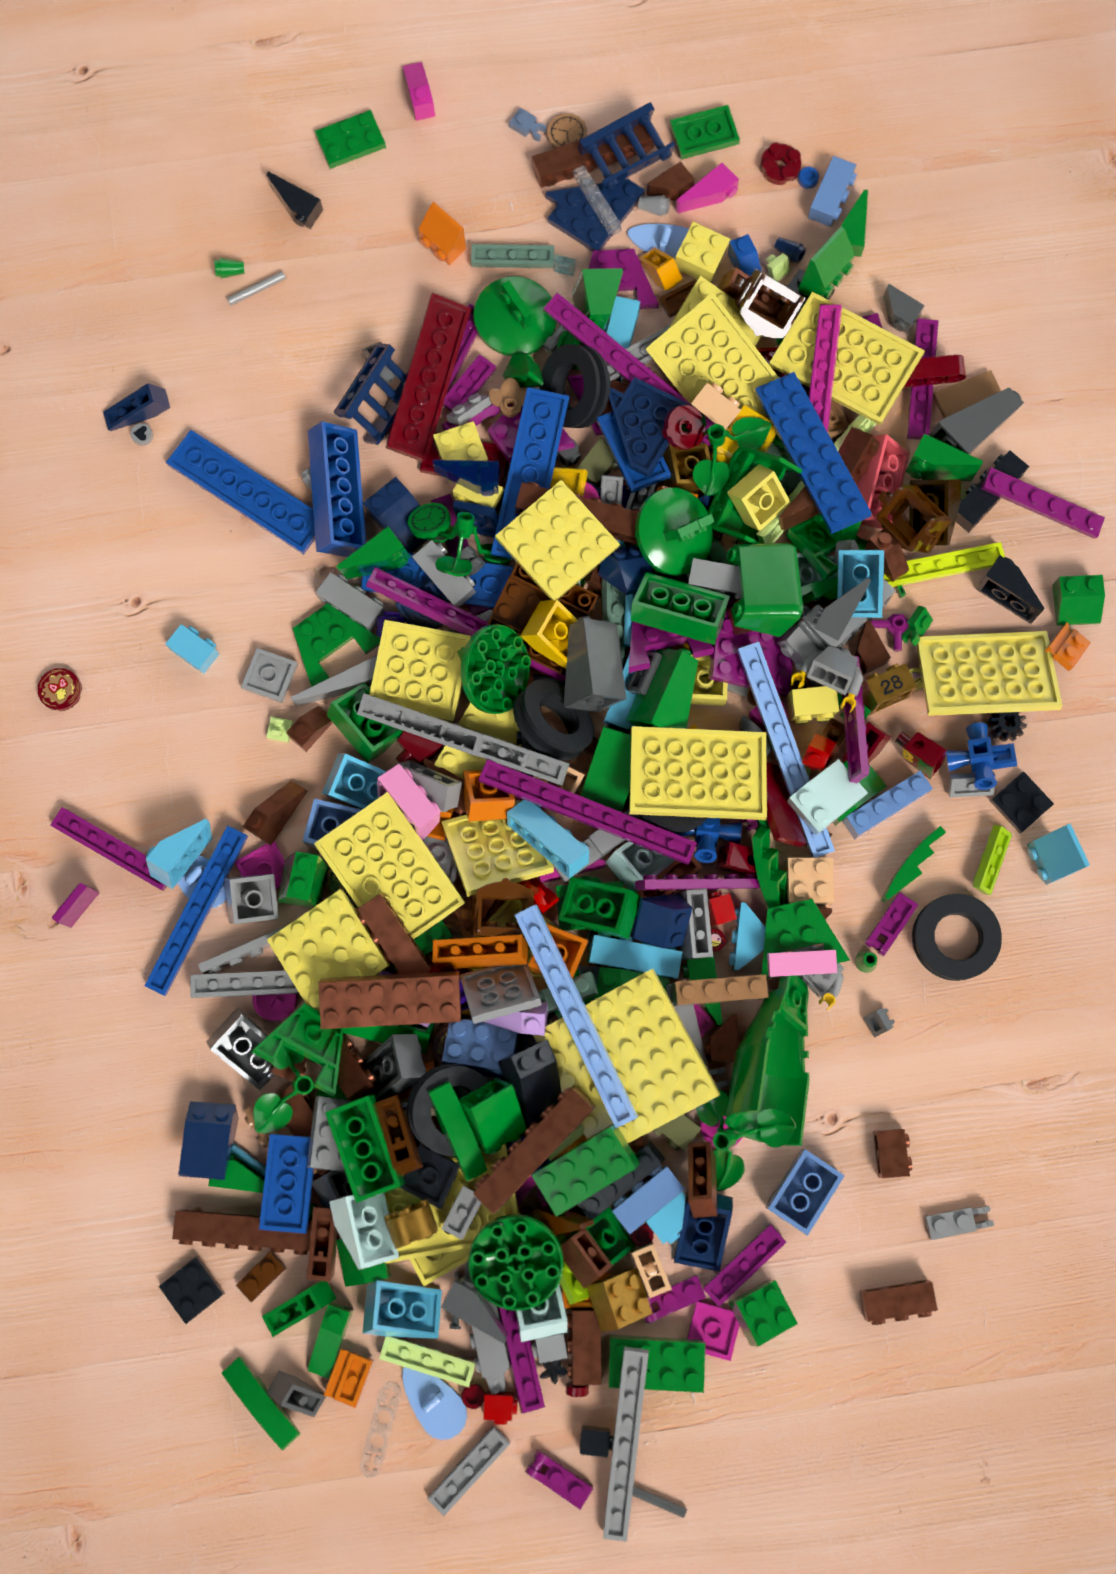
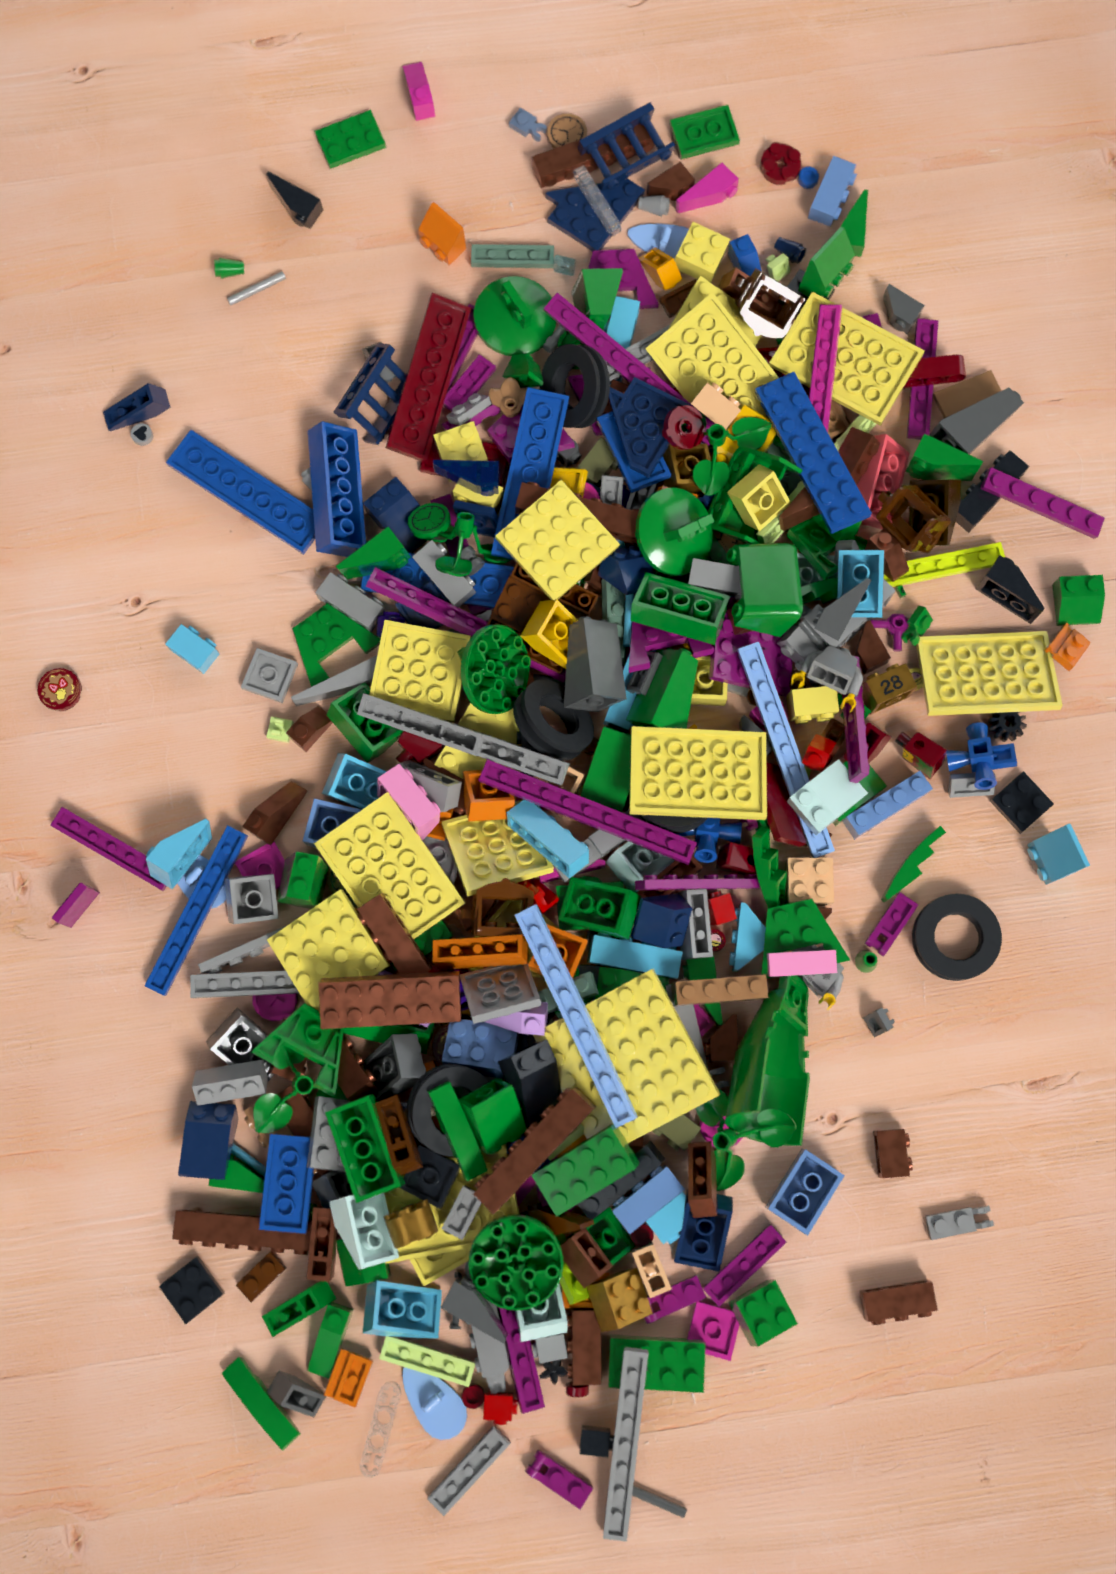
lime plate [972,825,1012,895] -> none
none -> light grey brick [192,1059,268,1106]

